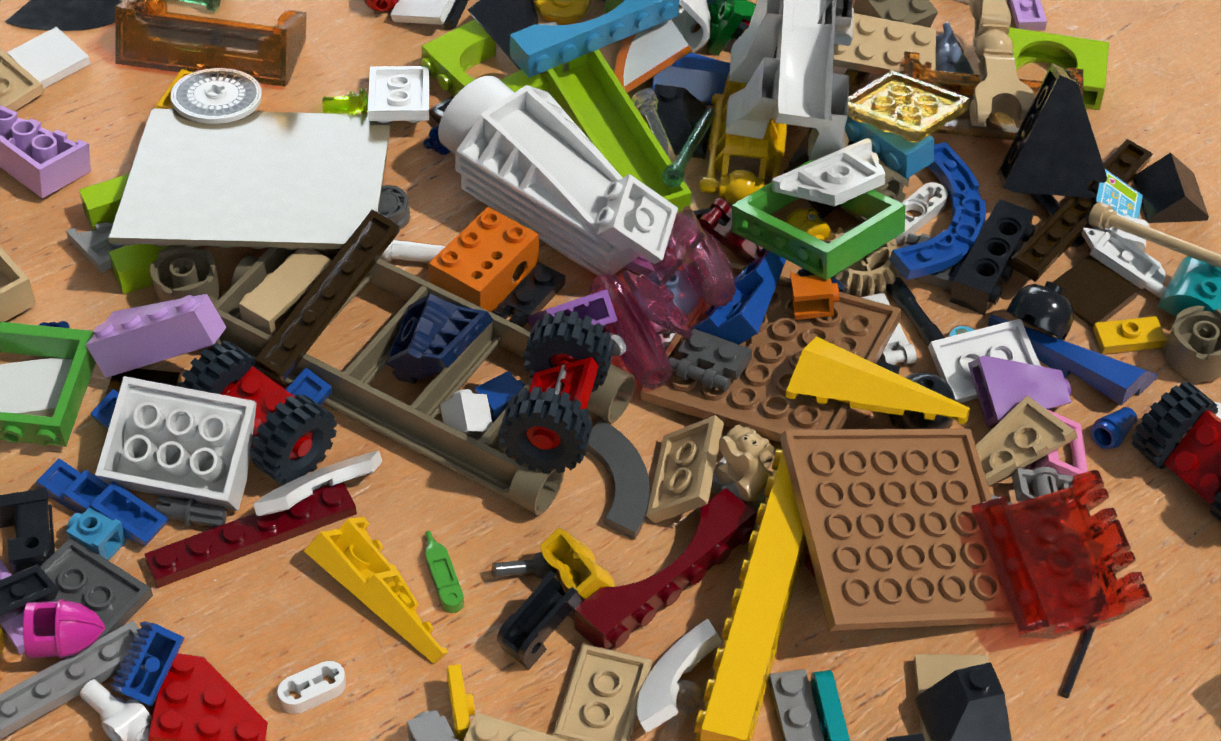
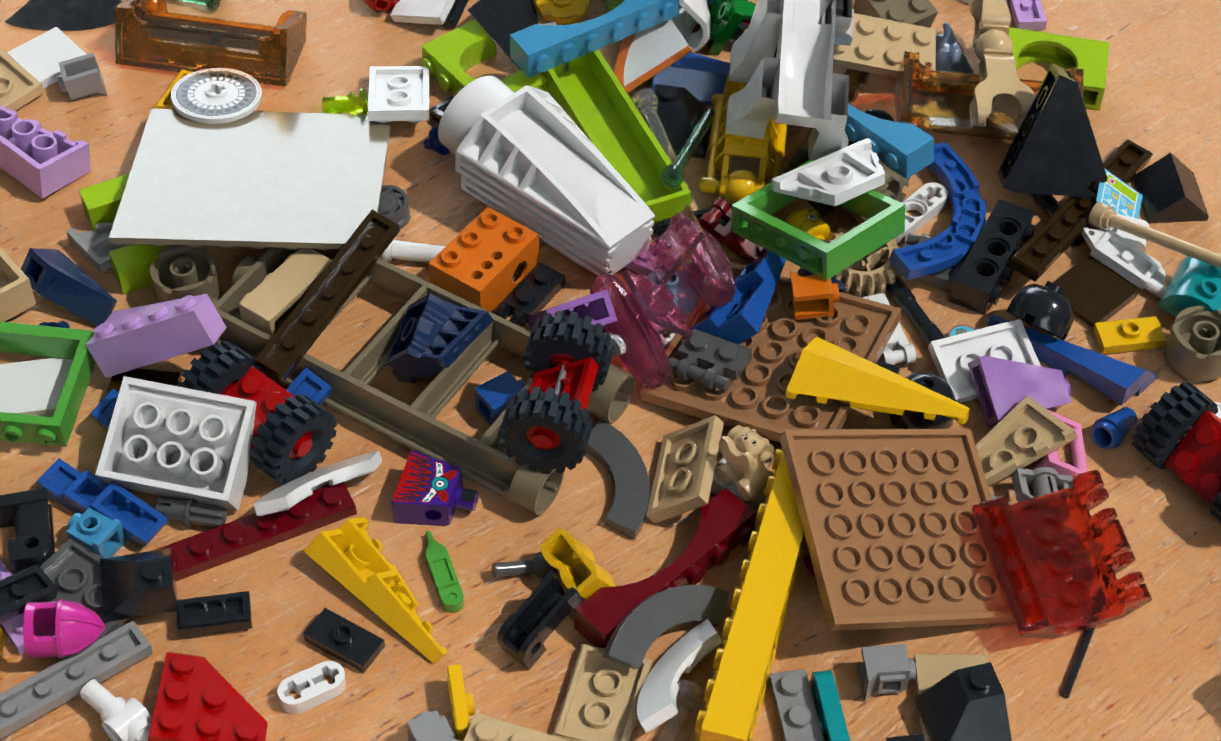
blue brick [110,621,185,707] -> none
white brick [440,389,493,441] -> none
white plate [596,174,678,264] -> none
clear yellow plate [848,70,970,143] -> none
none -> dark blue slope [21,248,117,326]
none -> light grey window [57,53,107,100]
none -> black slope [100,548,179,622]
none -> black plate [177,591,252,637]
none -> black plate [303,608,385,673]
none -> torso [392,451,478,526]
none -> dark grey tile [603,585,729,670]
none -> light grey window [858,644,916,701]

